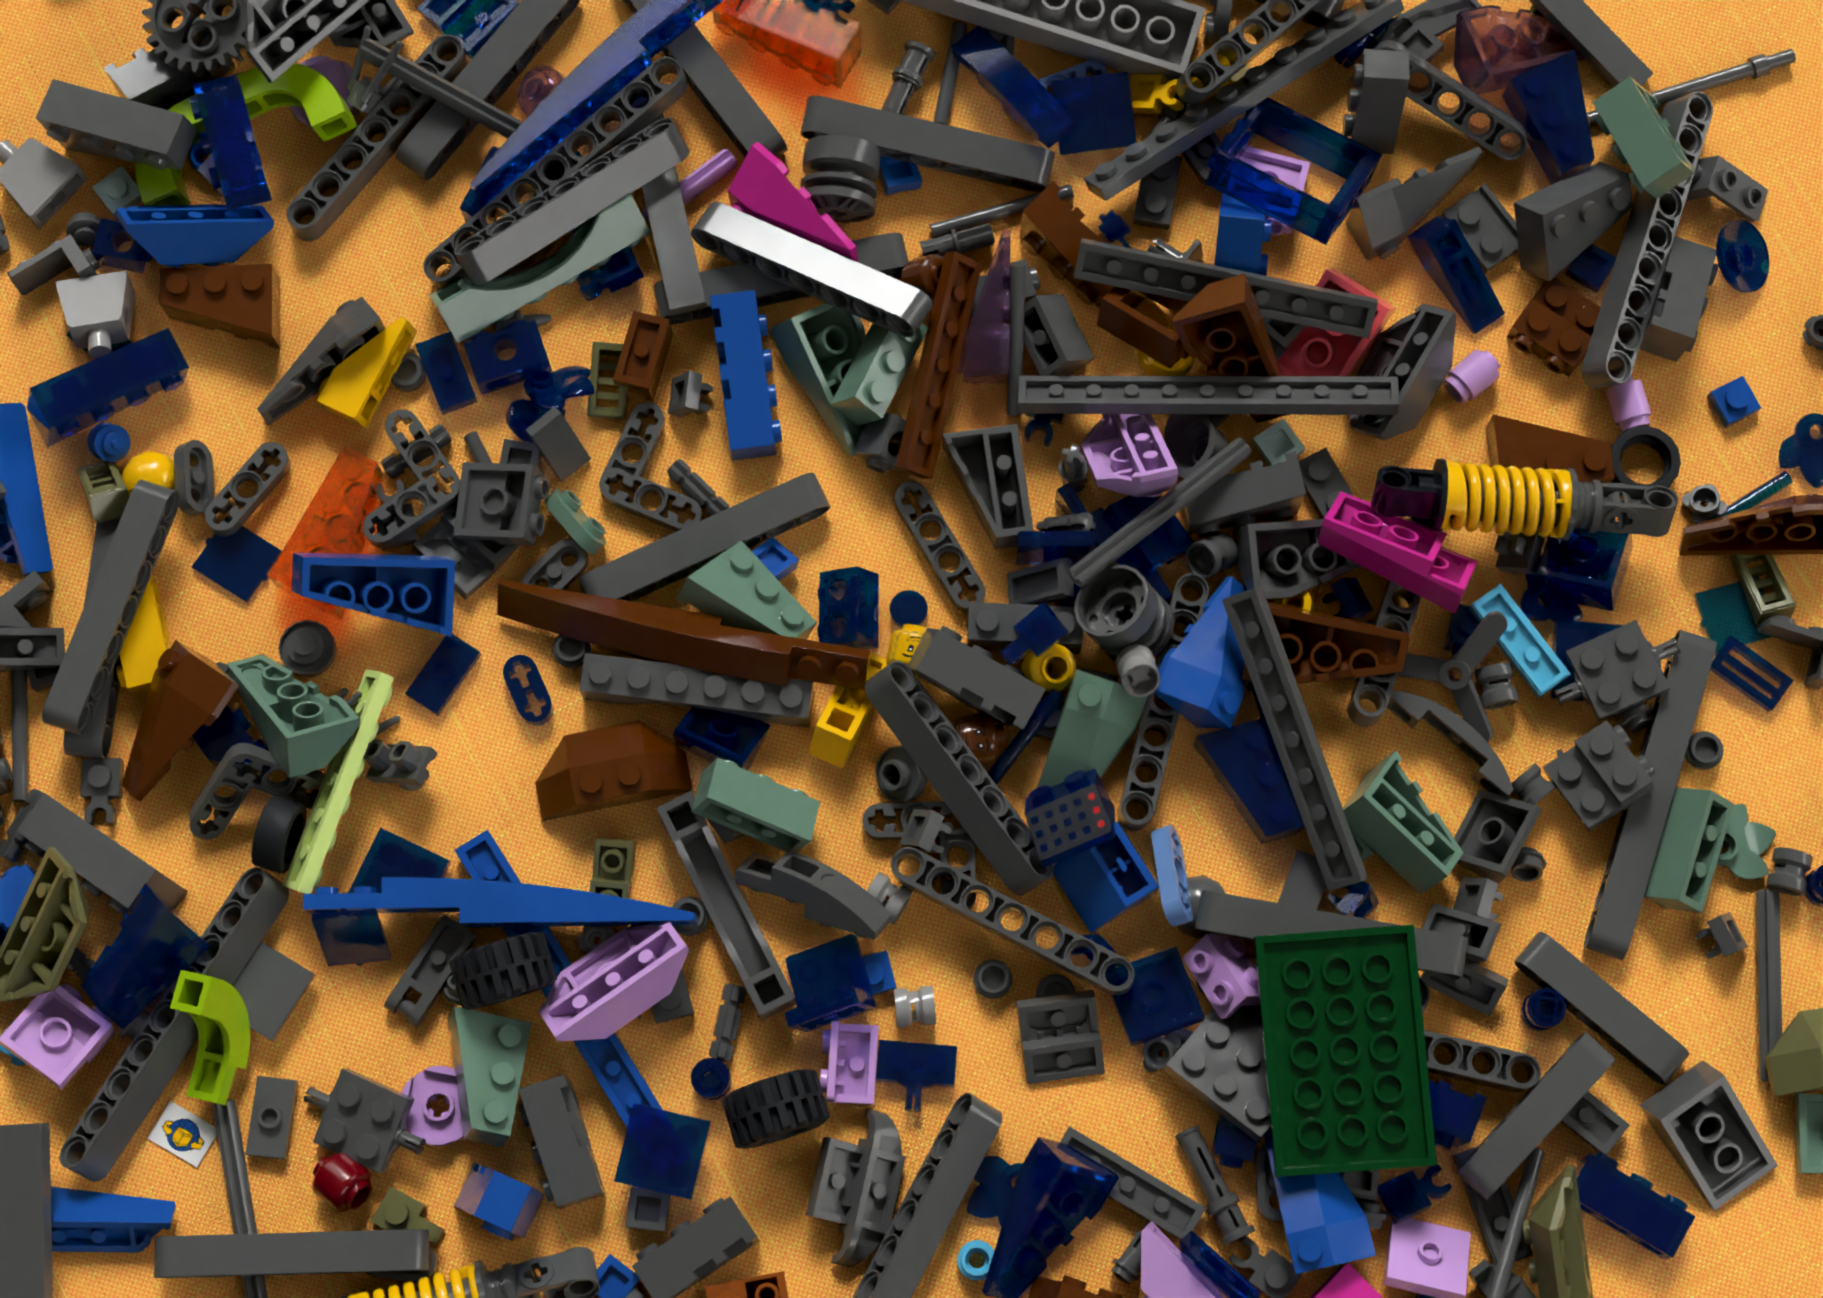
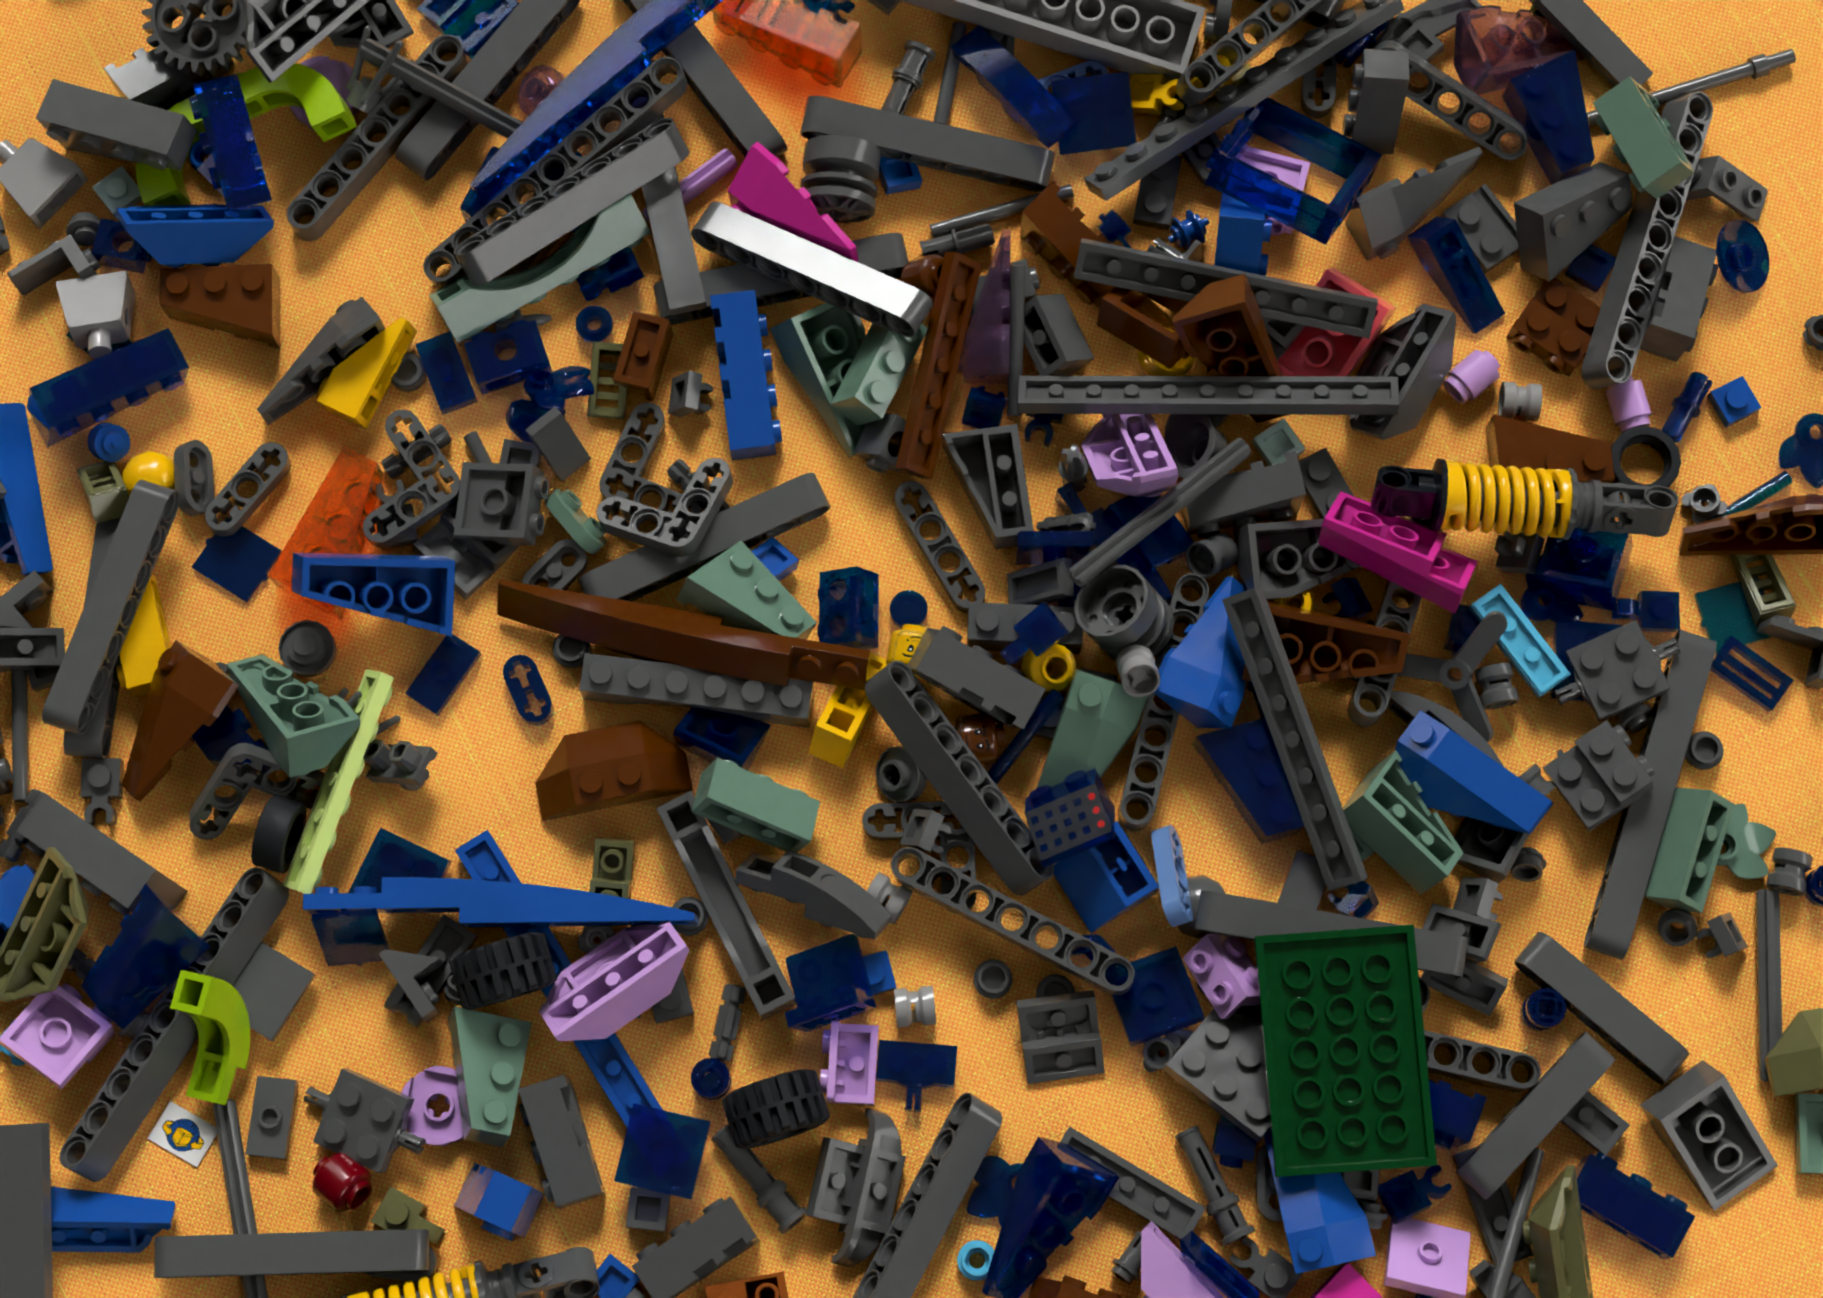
none -> dark grey slope [379,949,444,1022]
none -> clear blue plate [576,305,613,342]
none -> dark grey beam [596,458,733,557]
none -> dark grey pin [711,1124,807,1234]
none -> tile [962,386,1007,429]
none -> blue wheel [1167,210,1209,251]
none -> dark grey beam [1300,55,1337,118]
none -> blue wedge [1395,710,1553,835]
none -> light grey wheel [1498,381,1542,421]
none -> clear blue plate [1612,591,1680,632]
none -> dark grey plate [1658,908,1698,946]
none -> clear blue axle [1662,372,1713,443]

